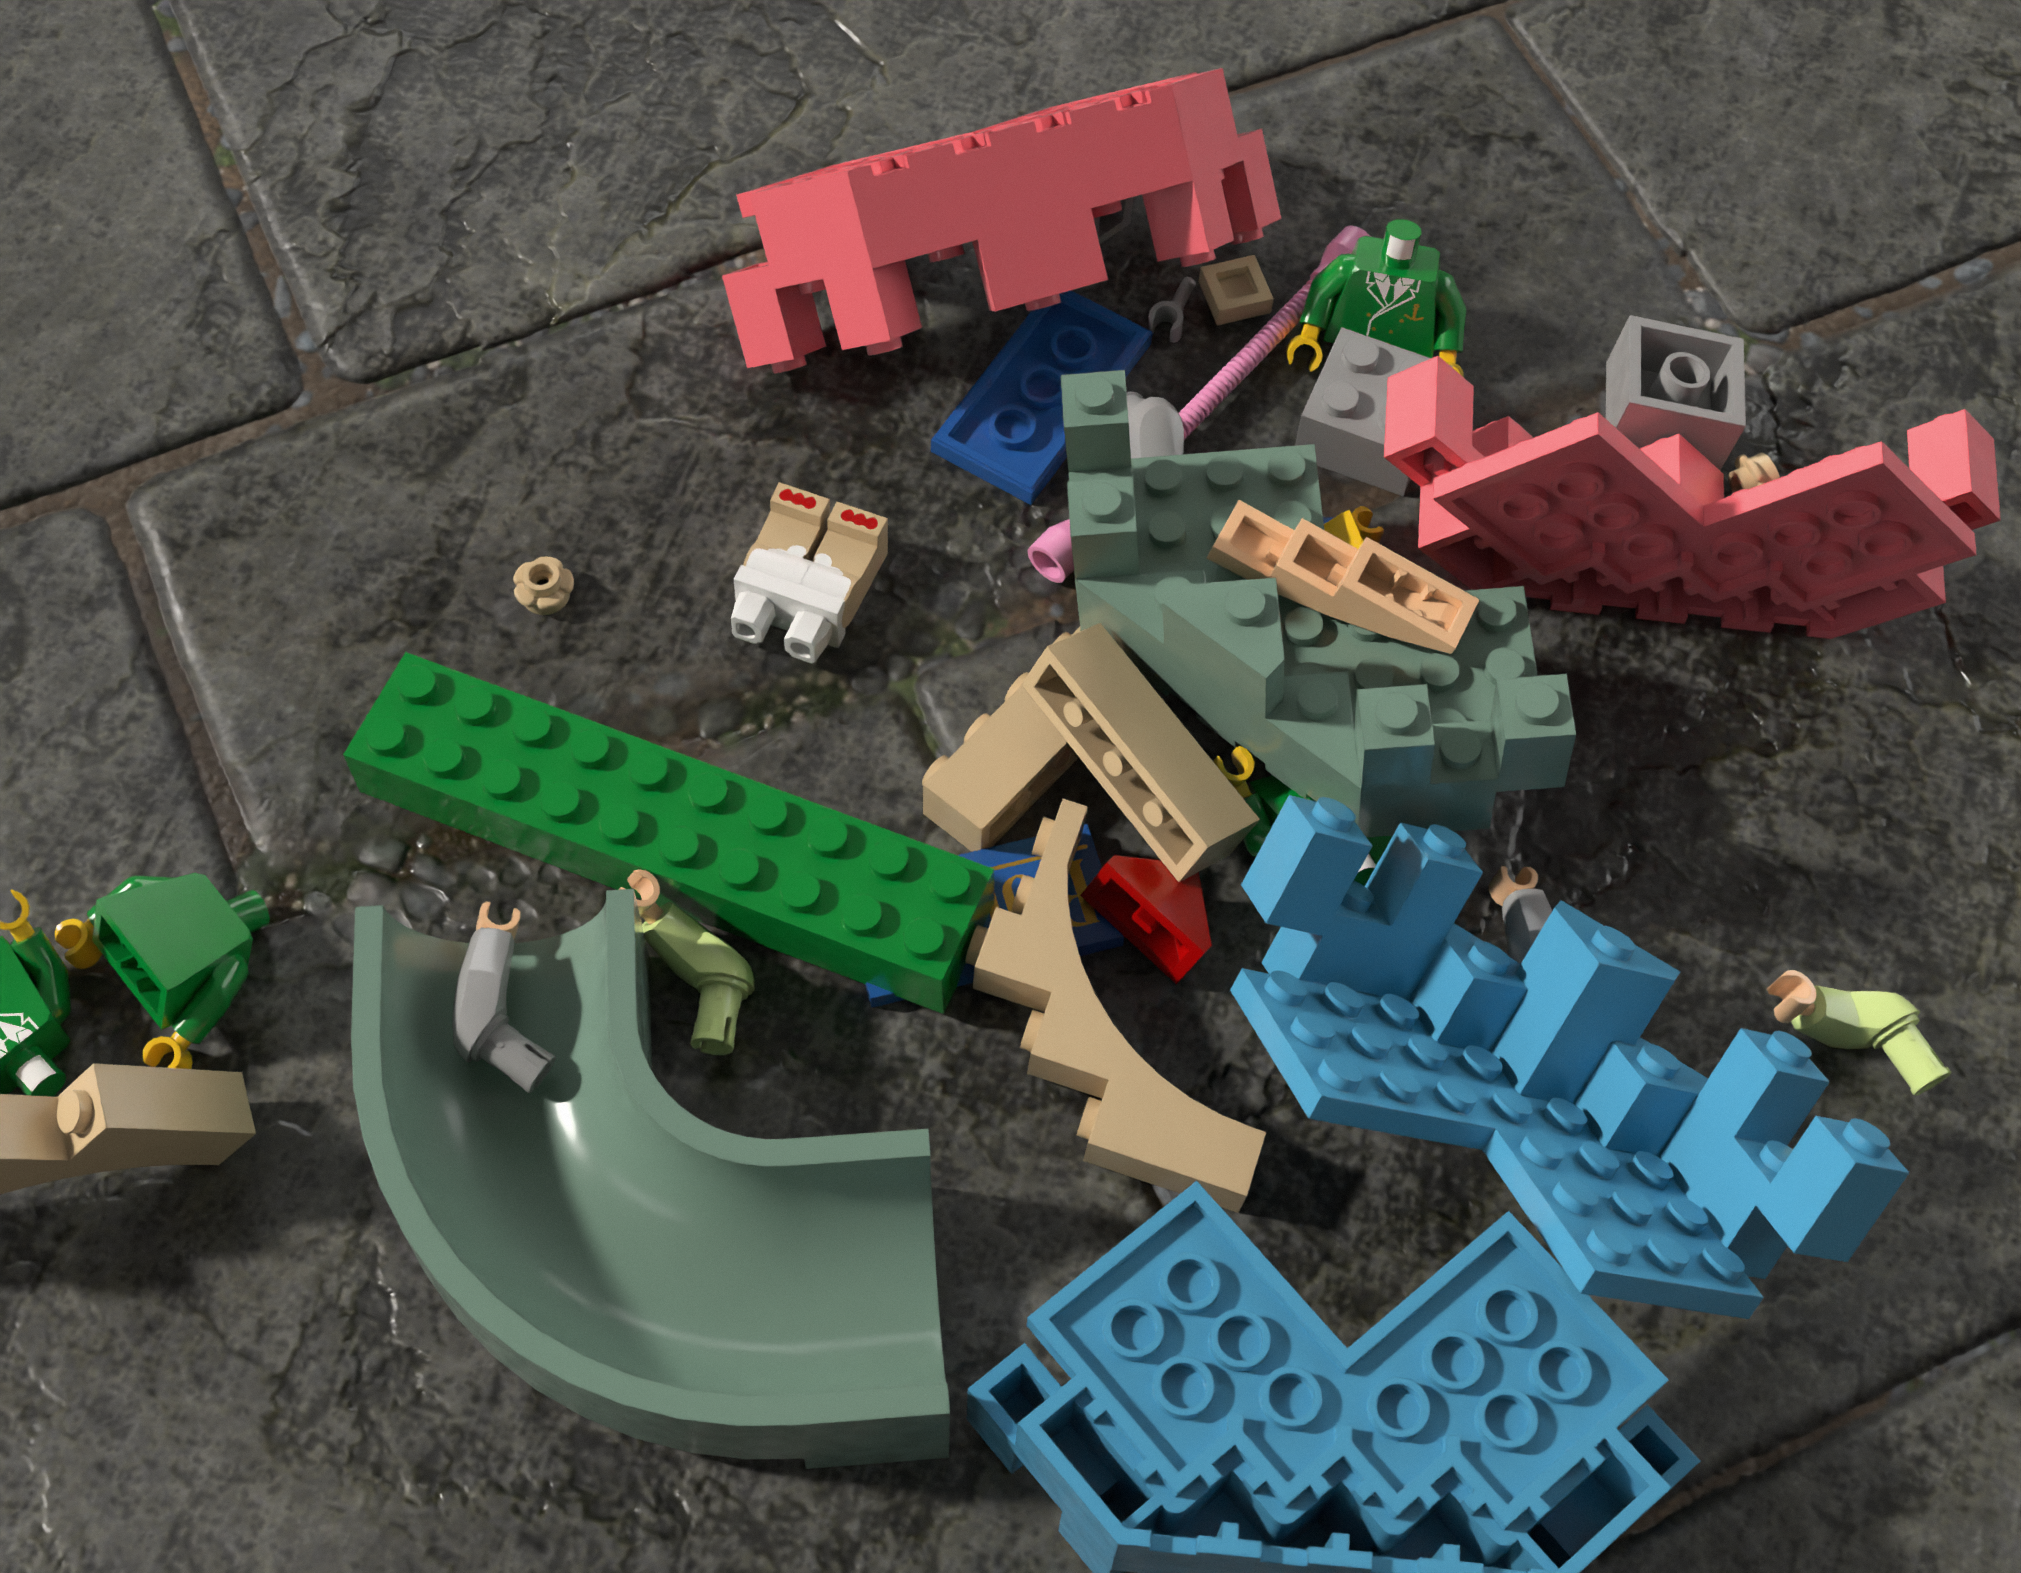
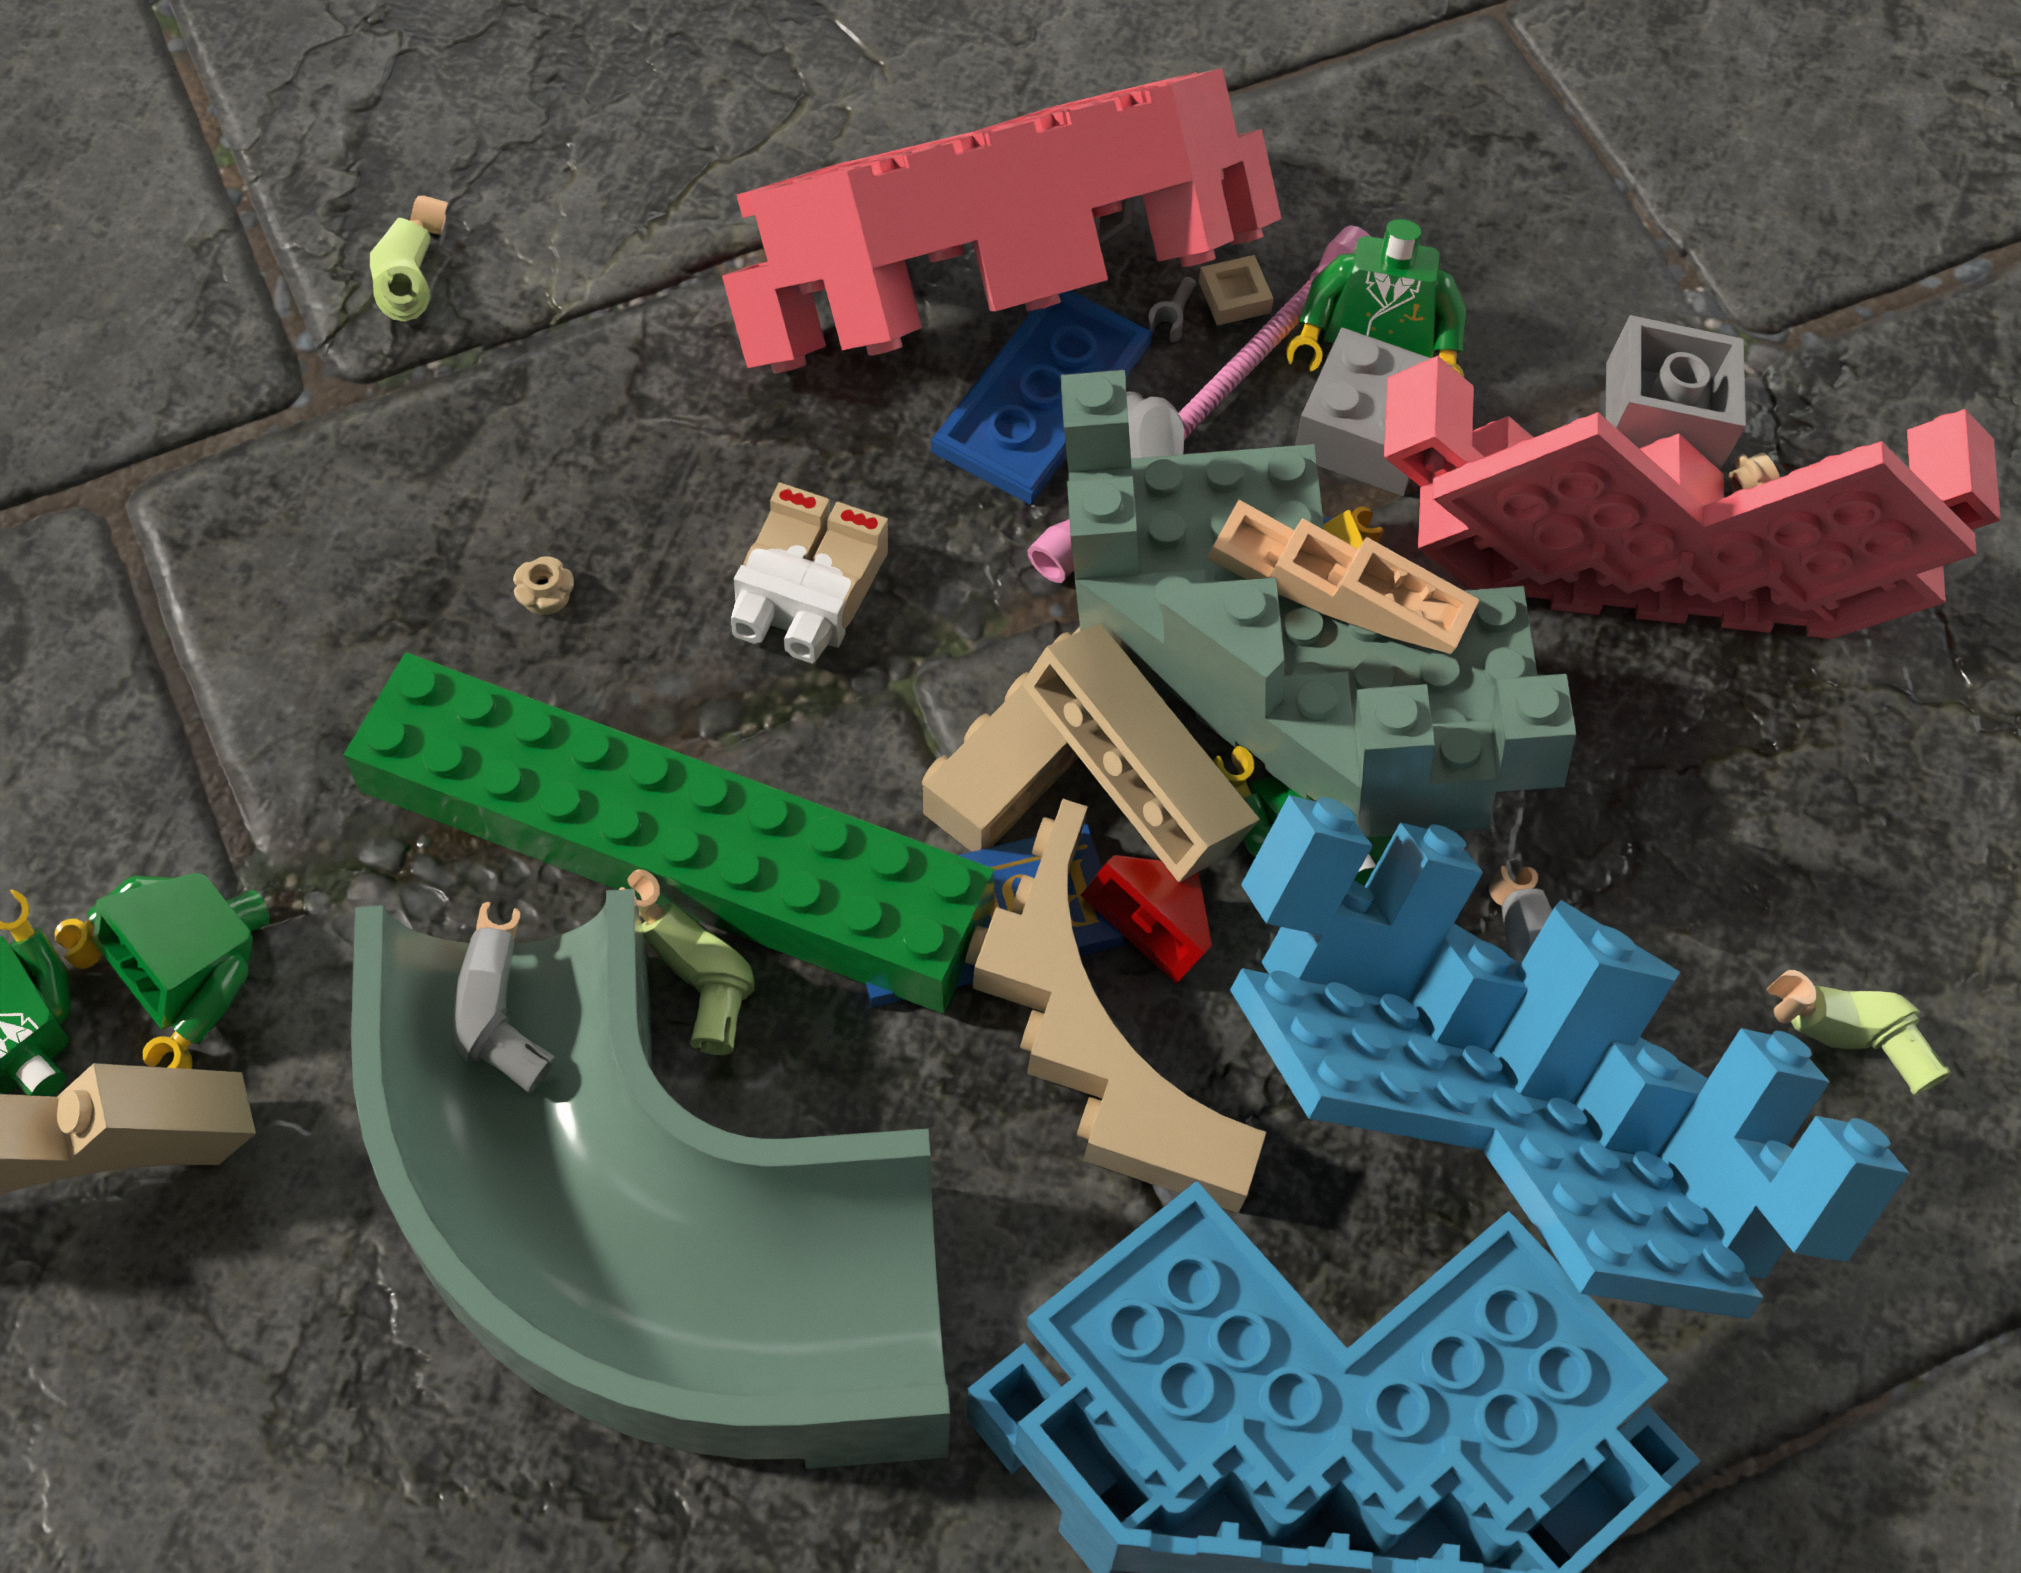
none -> yellowish green arm [370,196,448,321]

